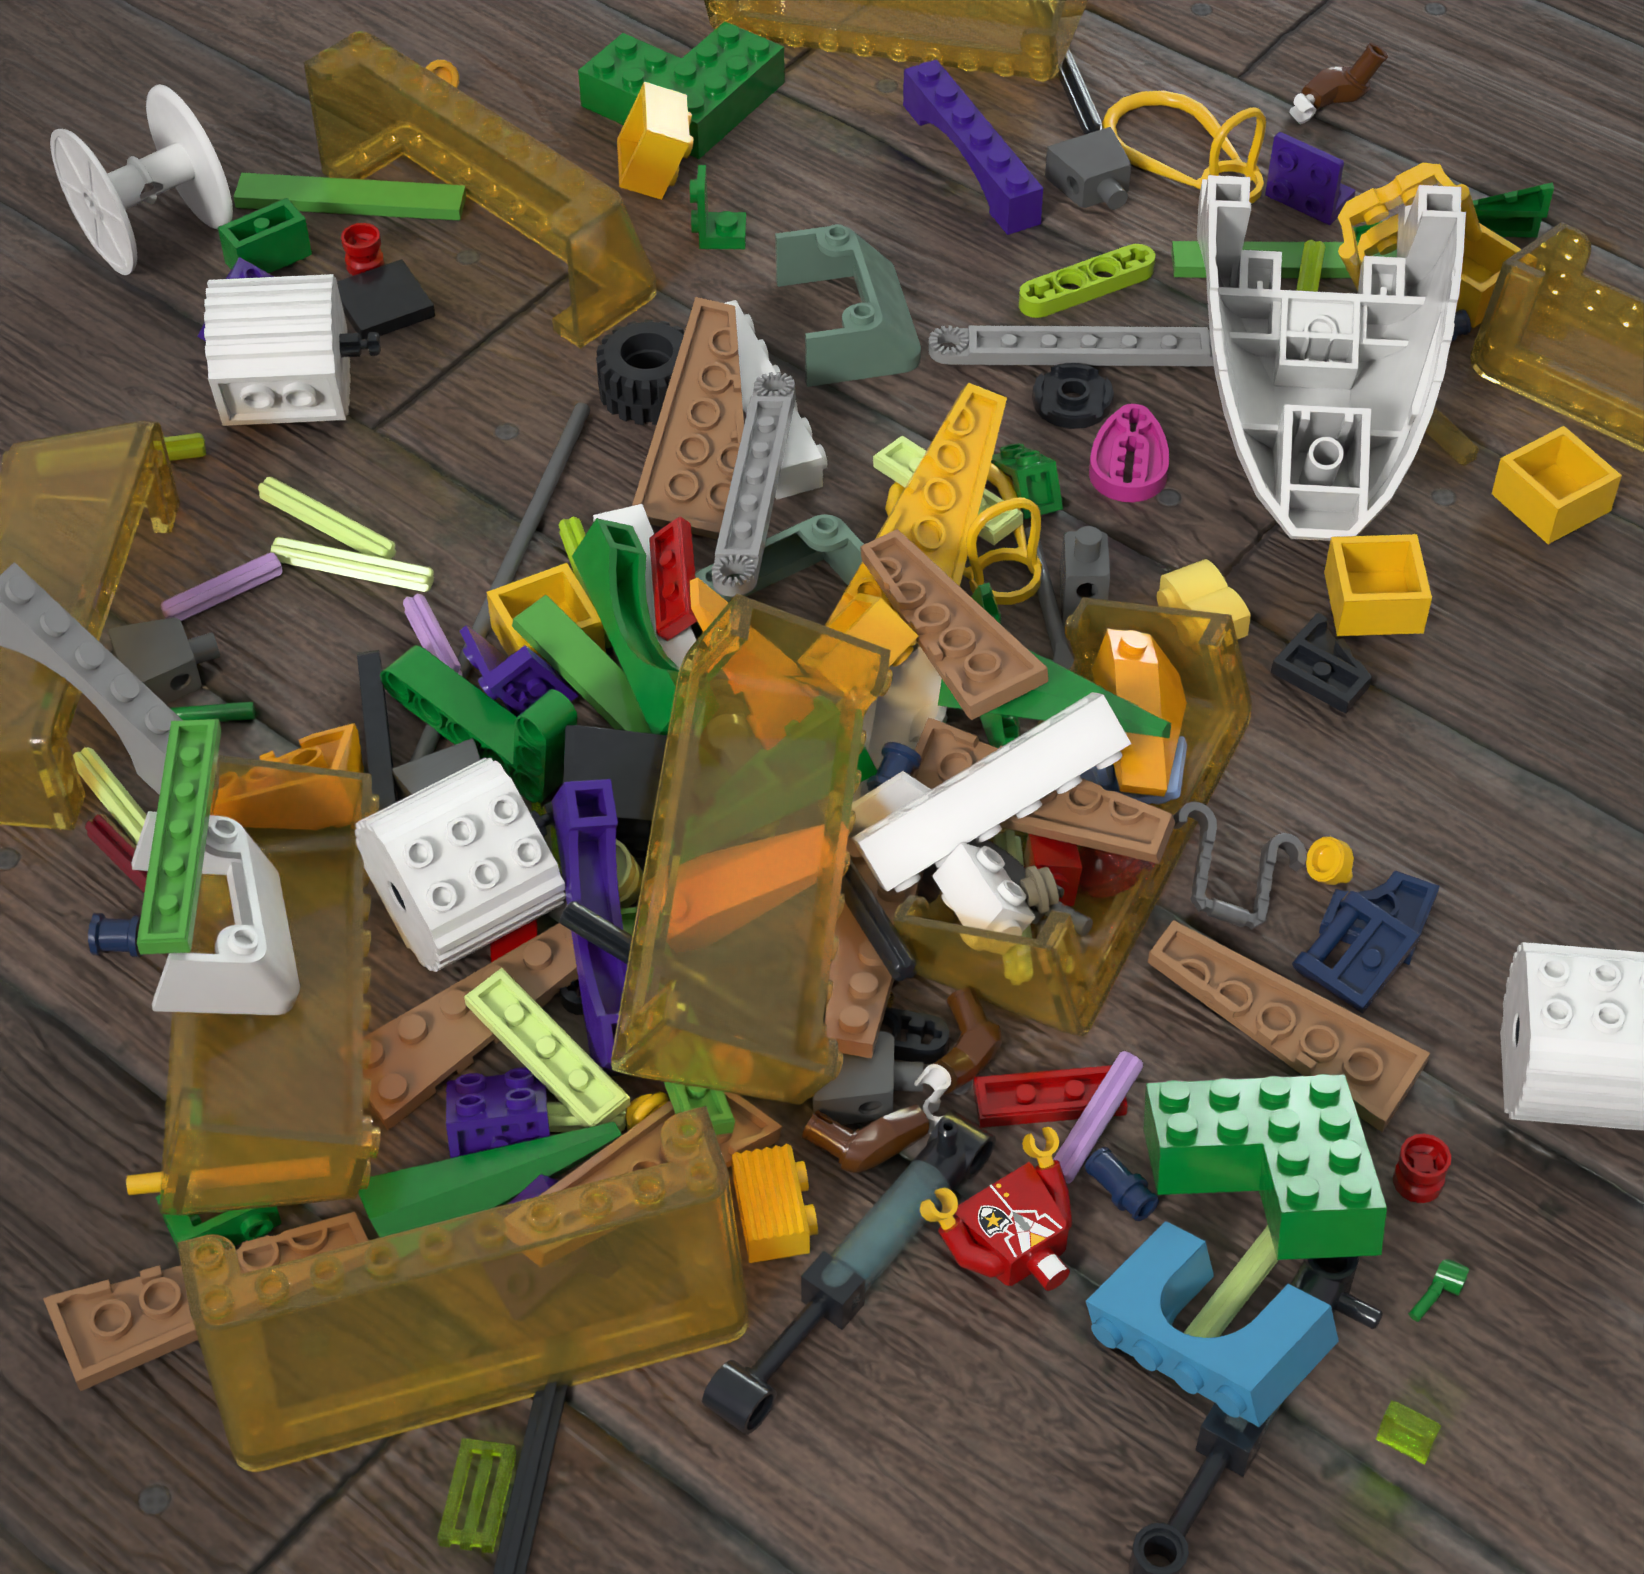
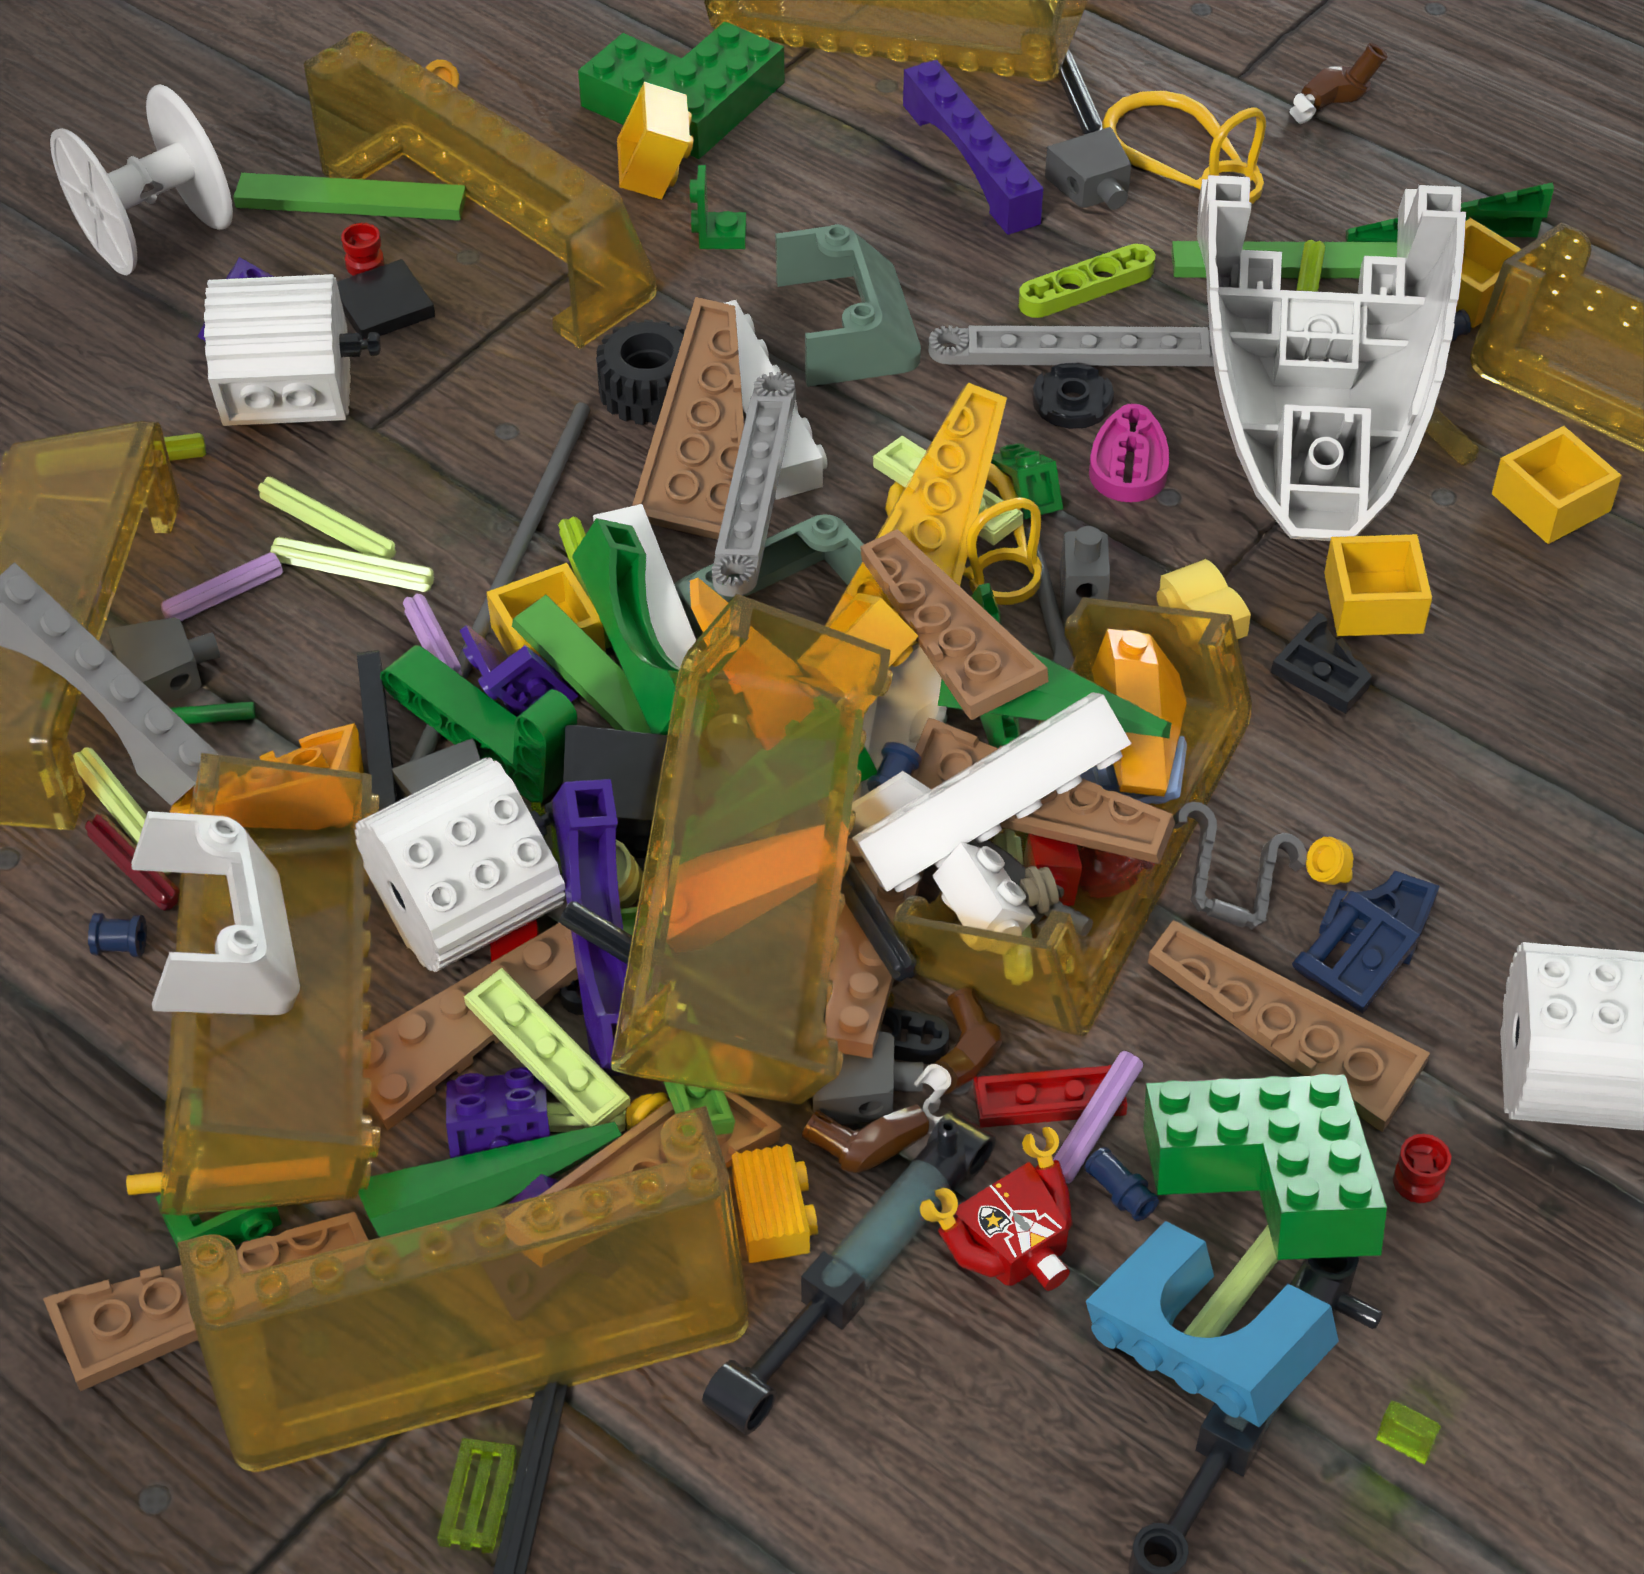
bright green tile [137,719,222,955] -> none
green brick [218,198,312,273] -> none
red tile [649,516,697,641] -> none
dark purple bracket [1265,132,1356,225] -> none
yellow piece [1337,163,1482,291] -> none
green hand [1408,1259,1469,1322] -> none

